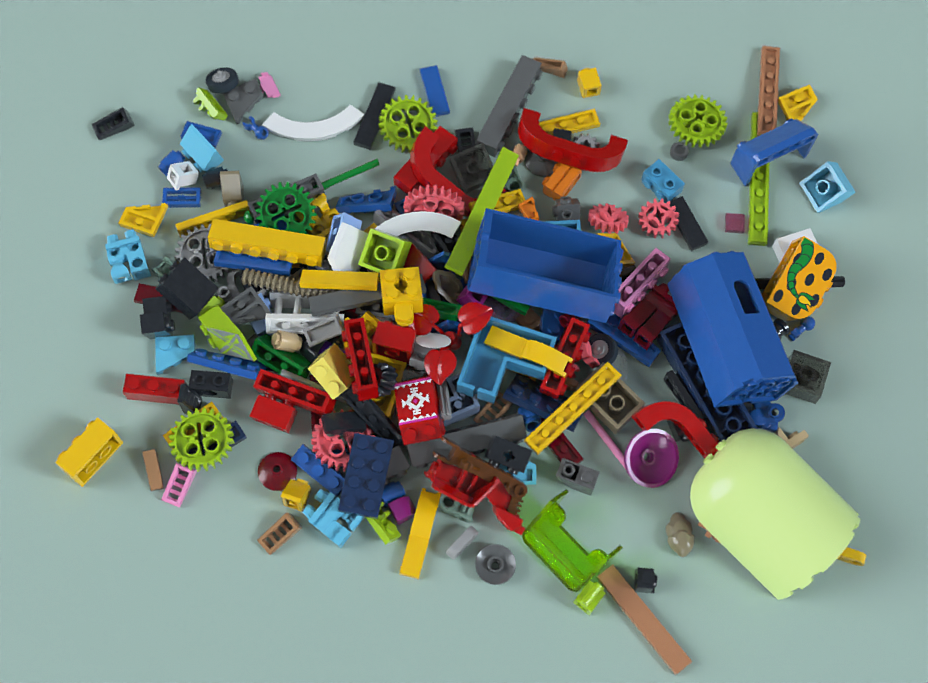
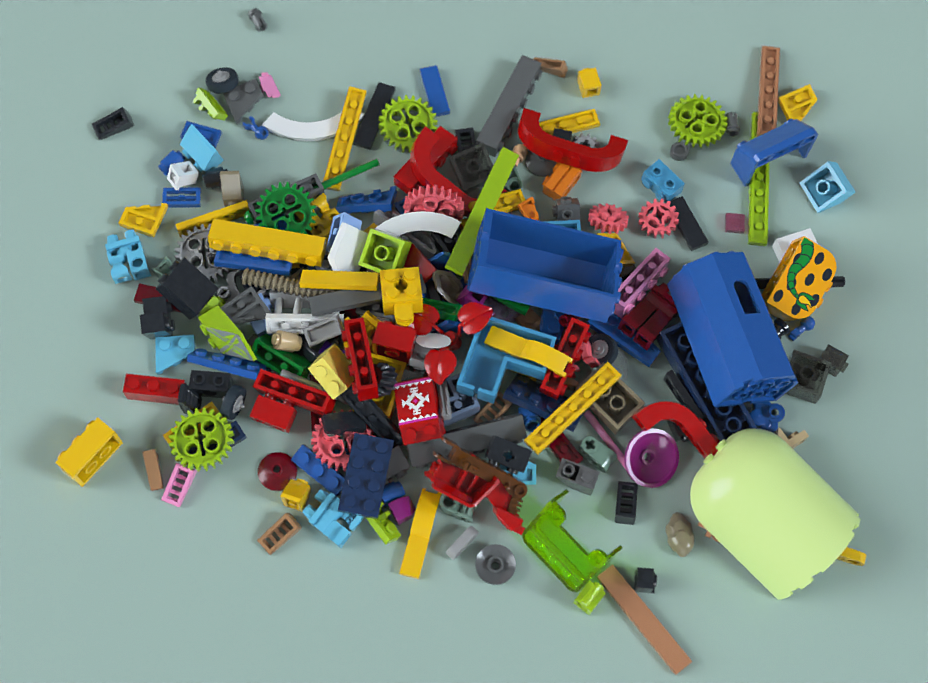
none -> black wheel [220,385,246,420]
none -> dark grey pin [249,8,267,32]
none -> yellow tile [323,86,367,192]
none -> sand green piece [578,436,617,473]
none -> black slope [615,481,638,525]
none -> dark grey pin [726,112,740,136]
none -> clear smoke brick [815,344,849,377]

